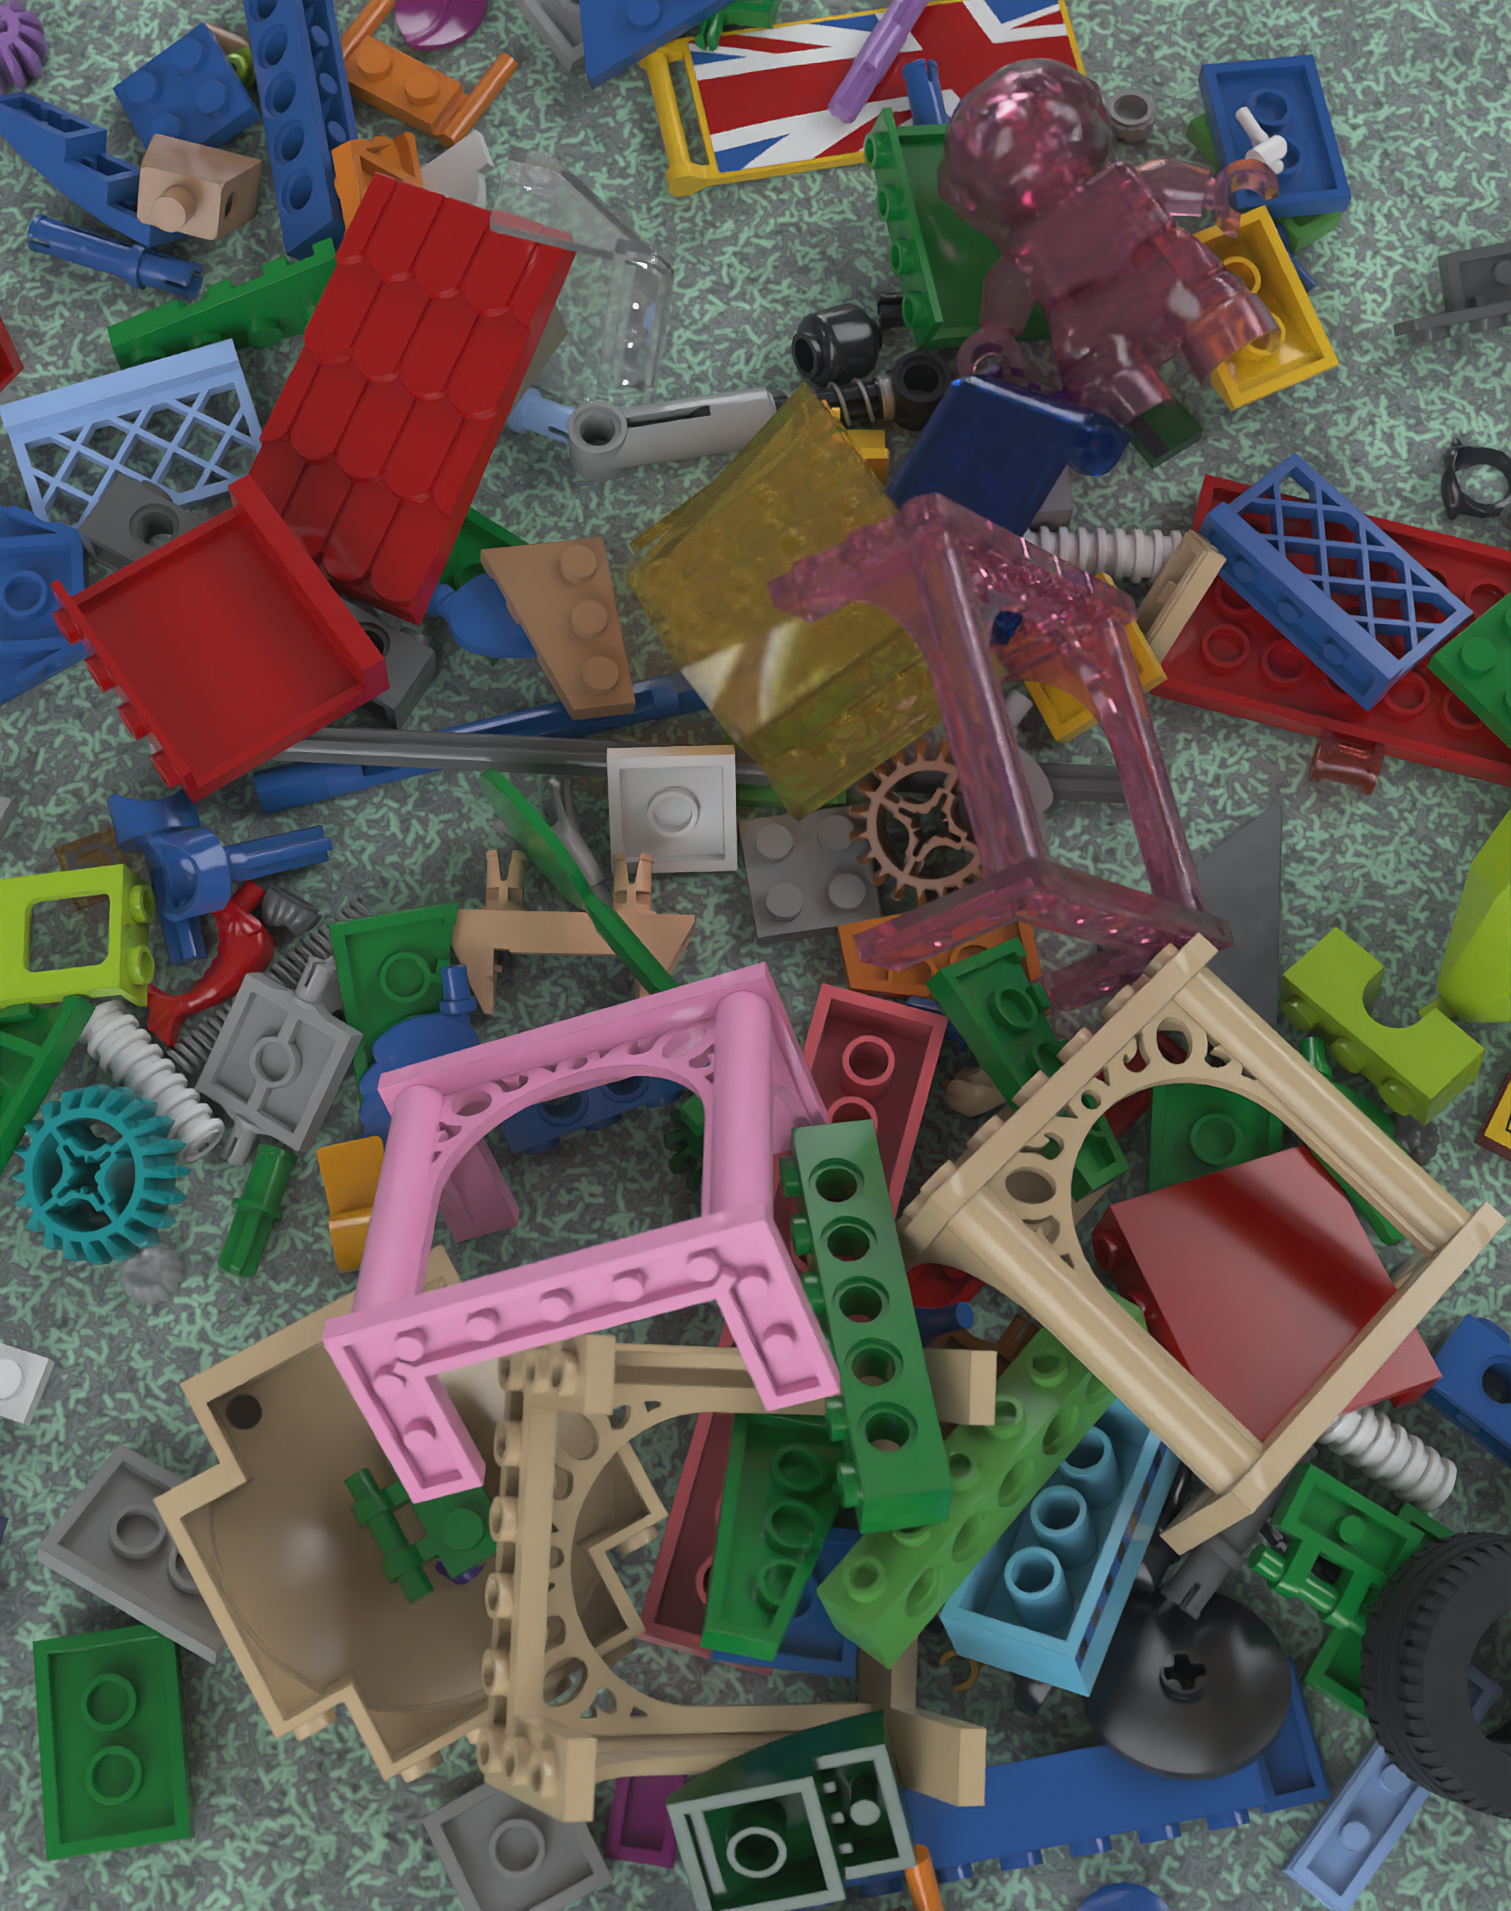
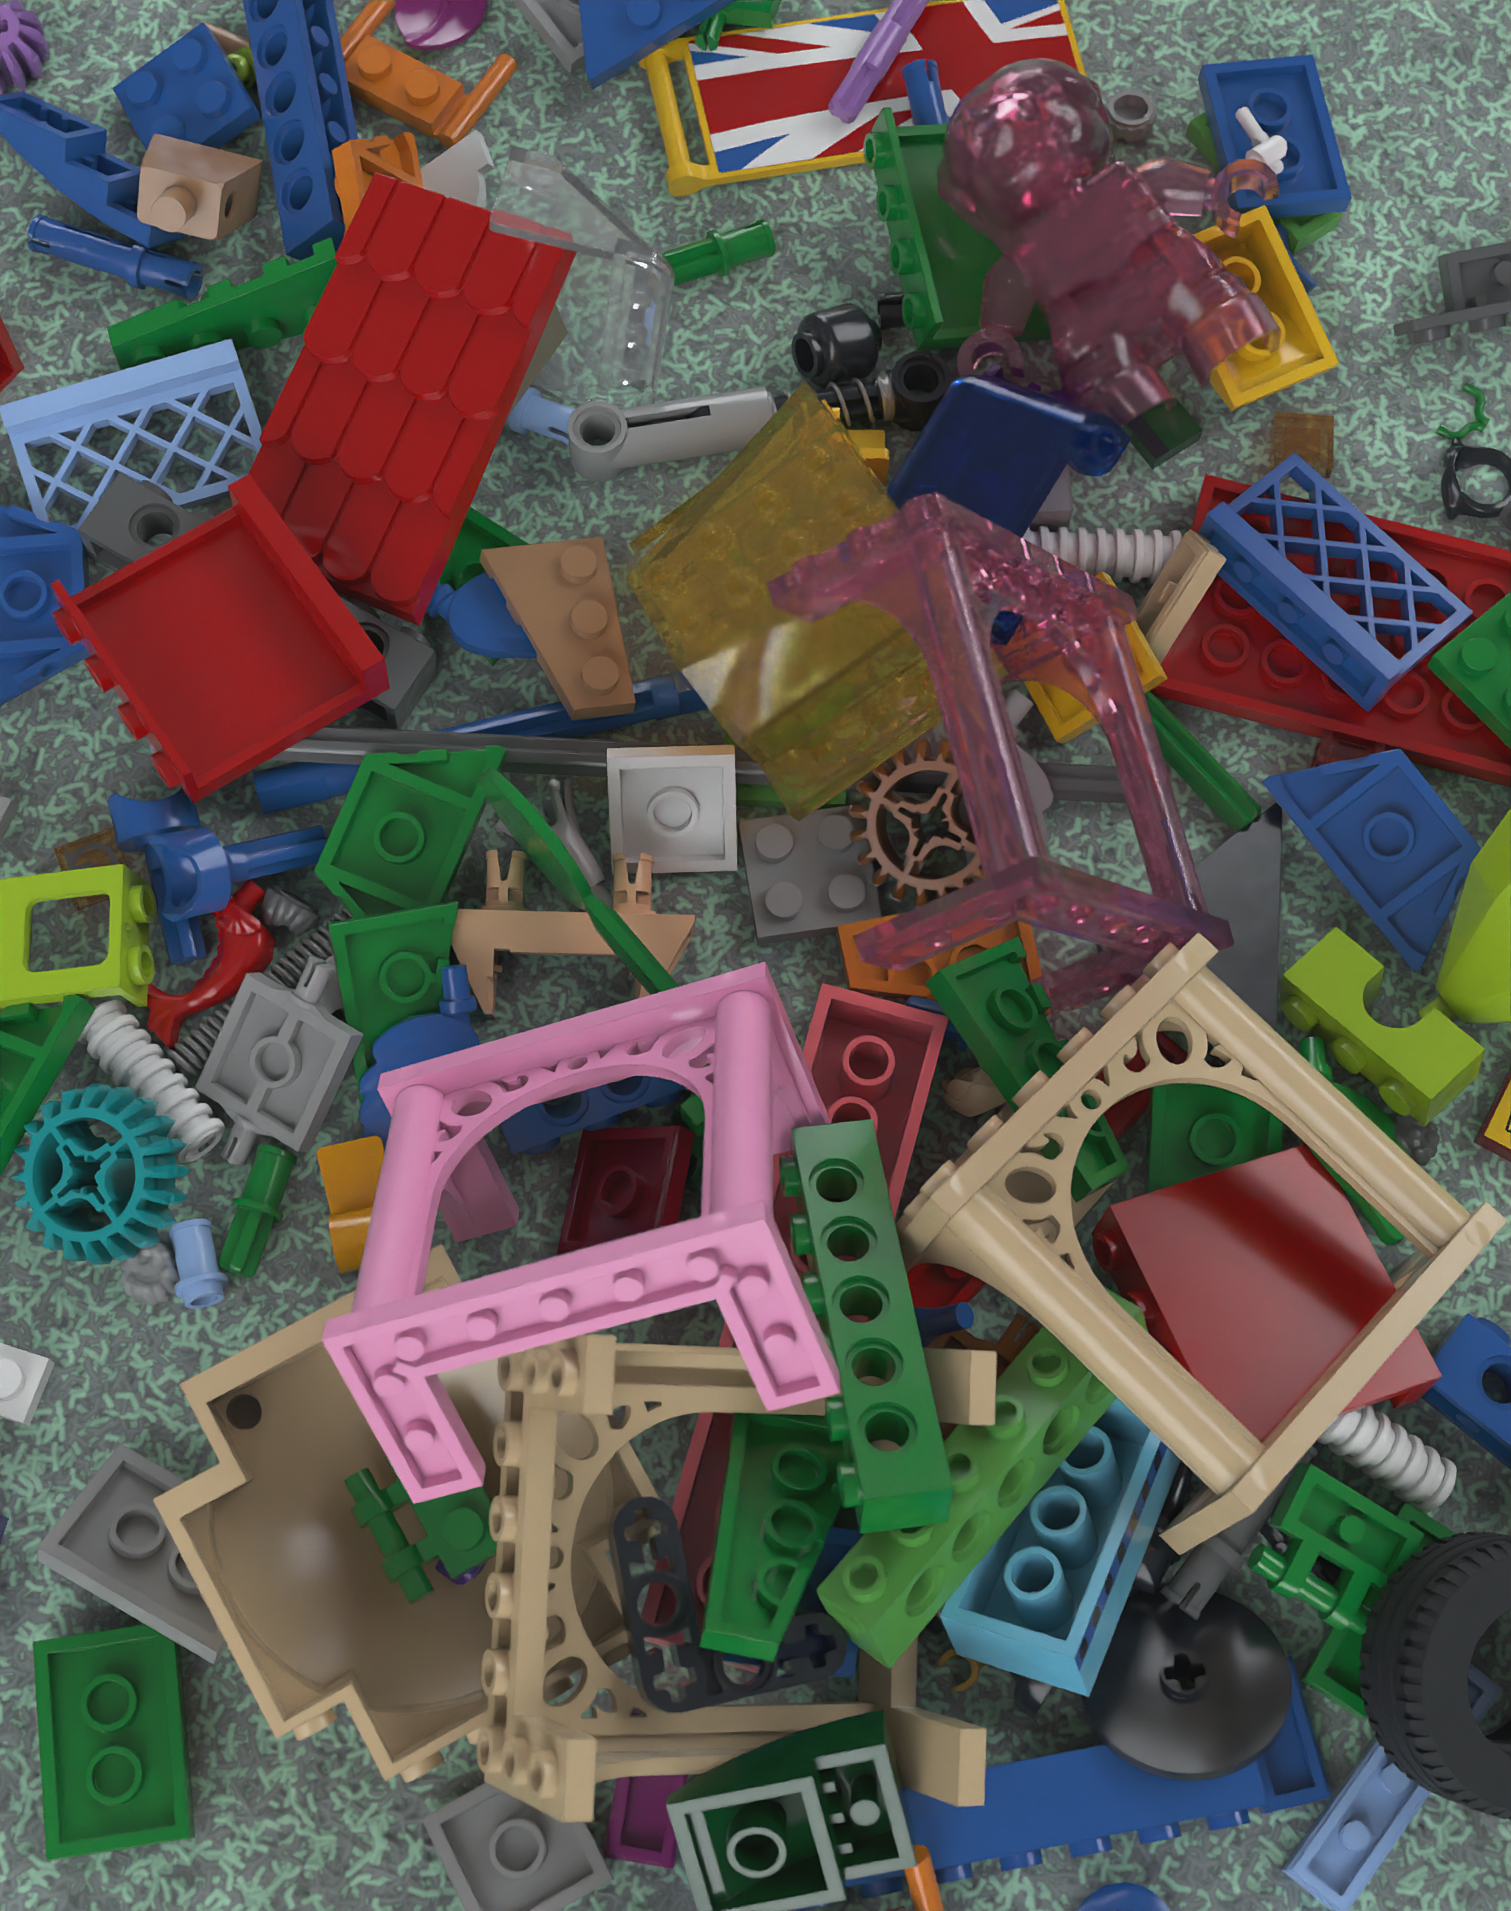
none -> light blue pin [168,1219,228,1309]
none -> green wing [314,745,508,918]
none -> dark red tile [556,1126,695,1256]
none -> black beam [608,1497,847,1713]
none -> green axle [659,219,776,286]
none -> green axle [1118,690,1262,833]
none -> blue wing [1262,748,1481,973]
none -> clear orange tile [1270,412,1334,478]
none -> green piece [1436,382,1490,440]

